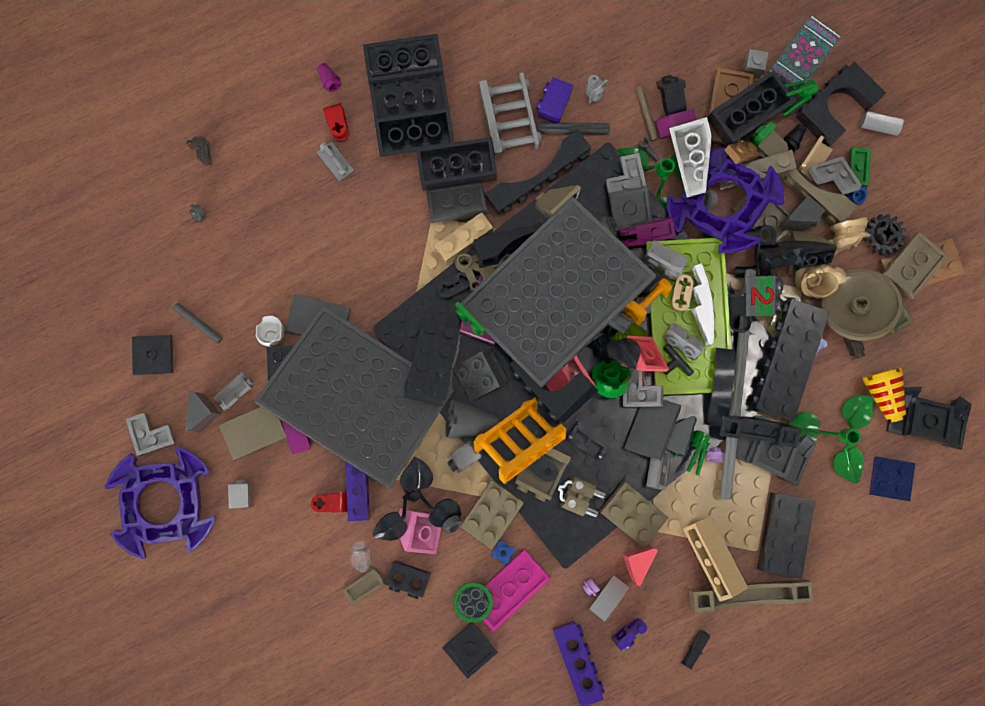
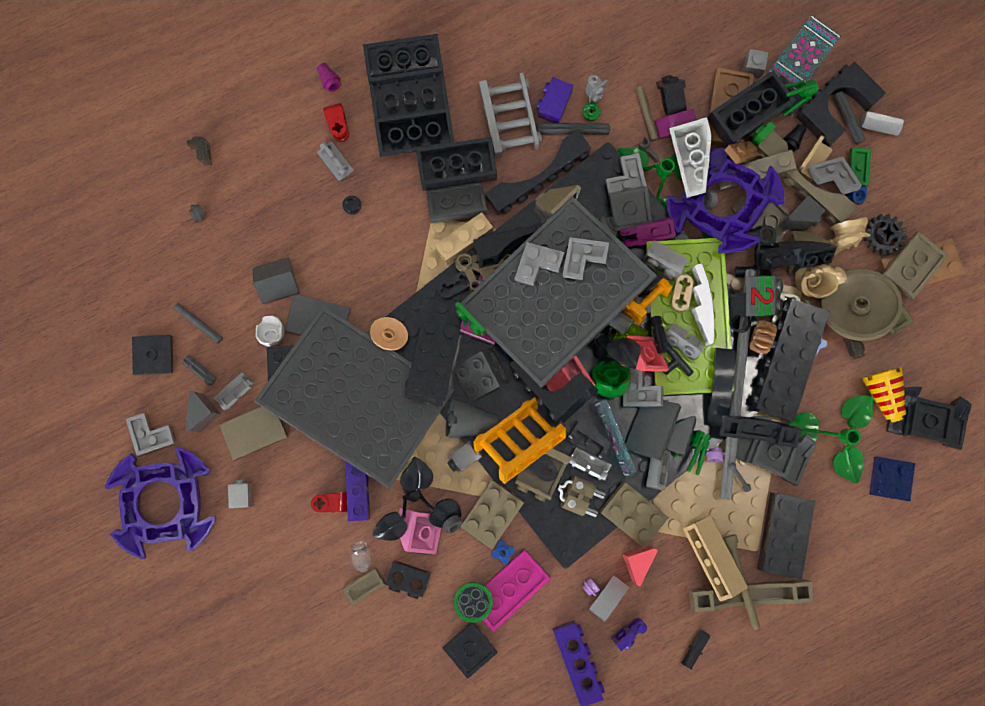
magenta slope [282,420,311,454] -> none
none -> dark grey axle [182,355,217,385]
none -> dark grey slope [252,257,300,304]
none -> black plate [342,196,362,215]
none -> light nougat dish [370,317,408,351]
none -> light grey plate [515,242,565,286]
none -> light grey plate [563,237,610,280]
none -> light grey hinge [569,447,612,480]
none -> green plate [583,102,601,121]
none -> clear light blue tile [595,399,637,477]
none -> black axle [650,316,669,354]
none -> dark tan piece [723,534,760,630]
none -> dark grey hinge [729,463,751,492]
none -> medium nougat gear [749,320,777,354]
none -> dark grey axle [834,91,865,144]

